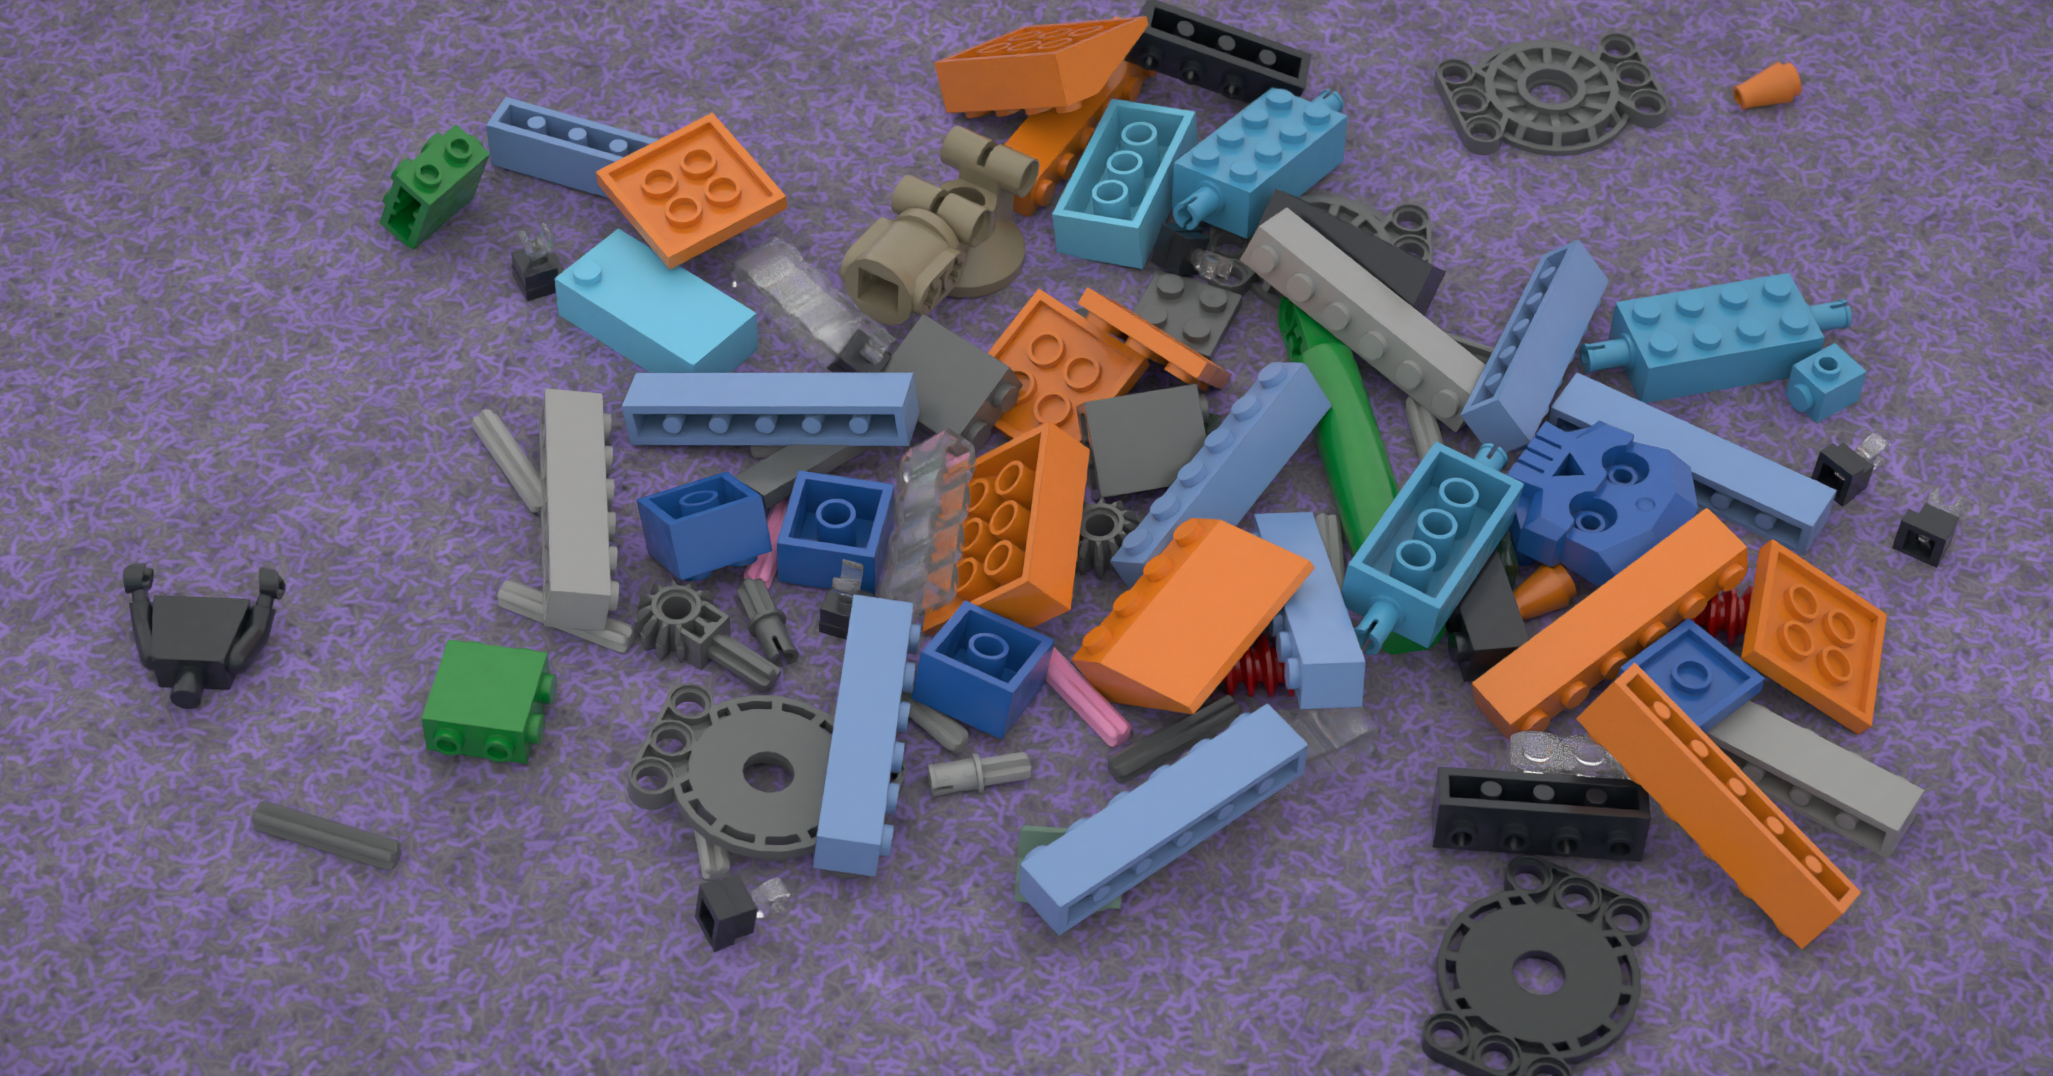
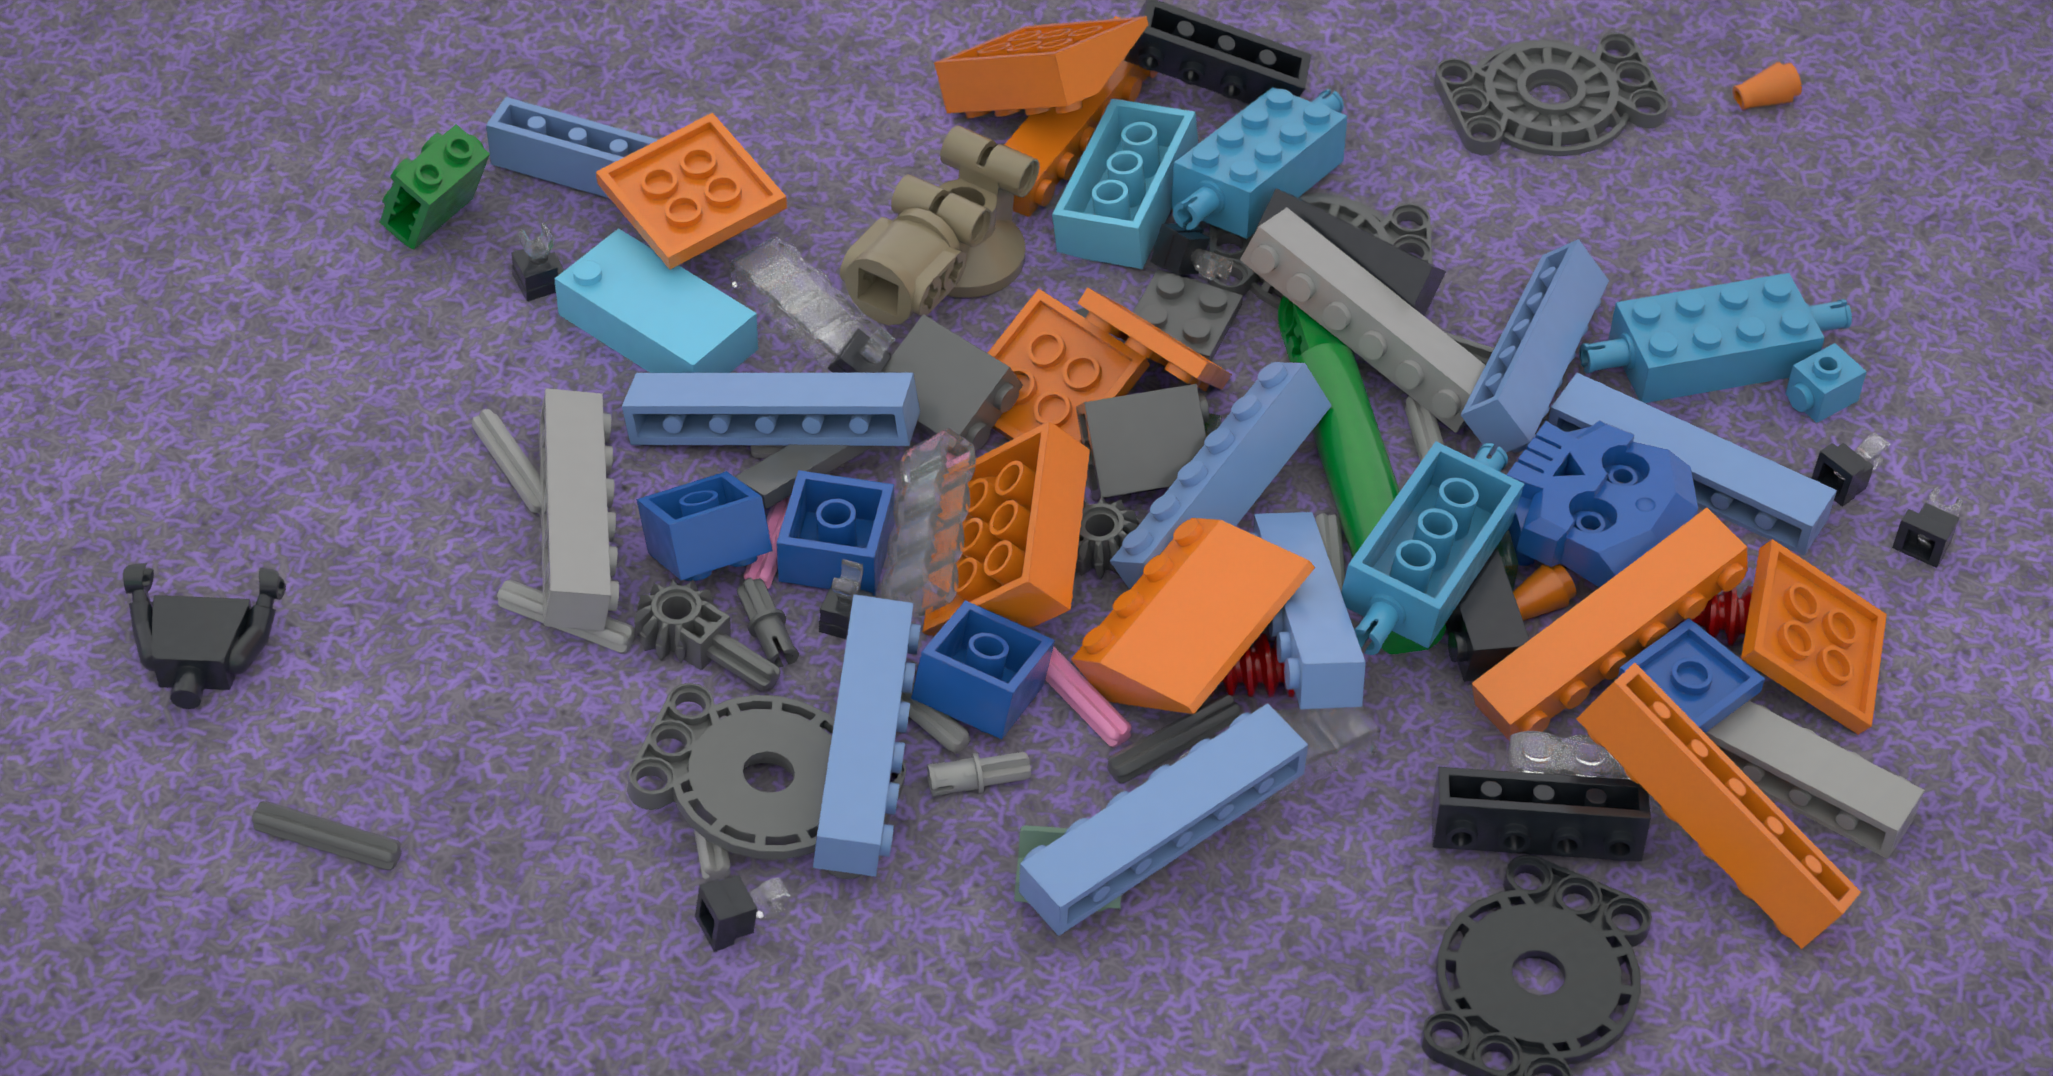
green brick [421,639,557,764] -> none

